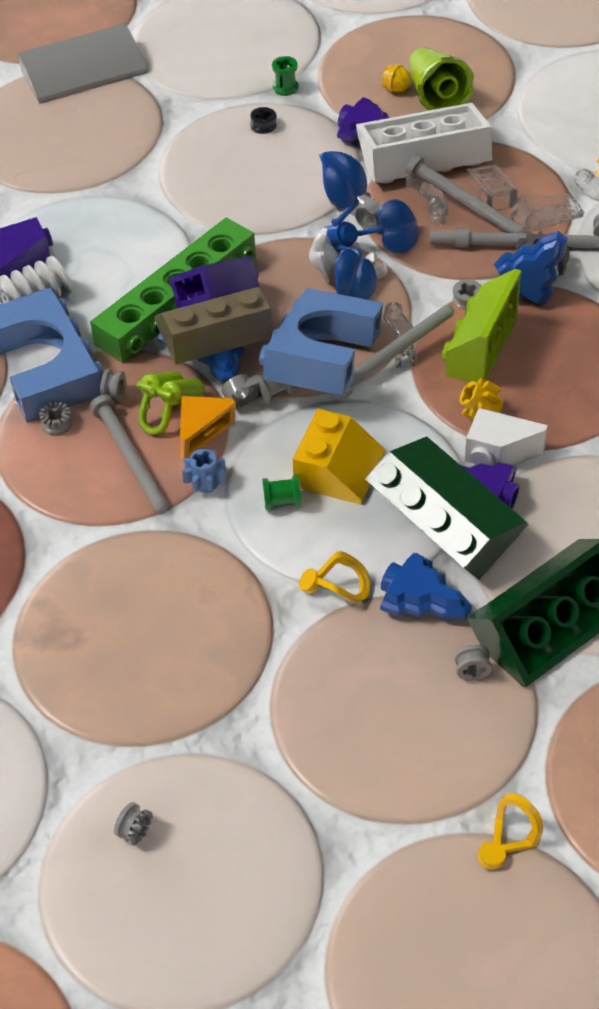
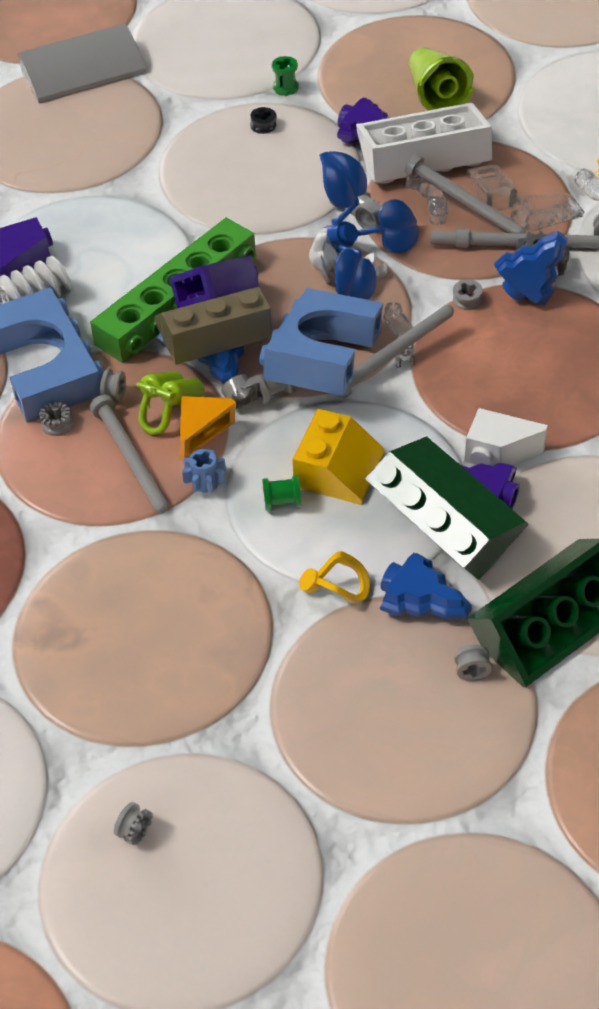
yellow plate [382,64,412,94] -> none
lime slope [442,269,521,383] -> none
yellow gear [460,378,503,420] -> none
yellow piece [477,793,543,870] -> none

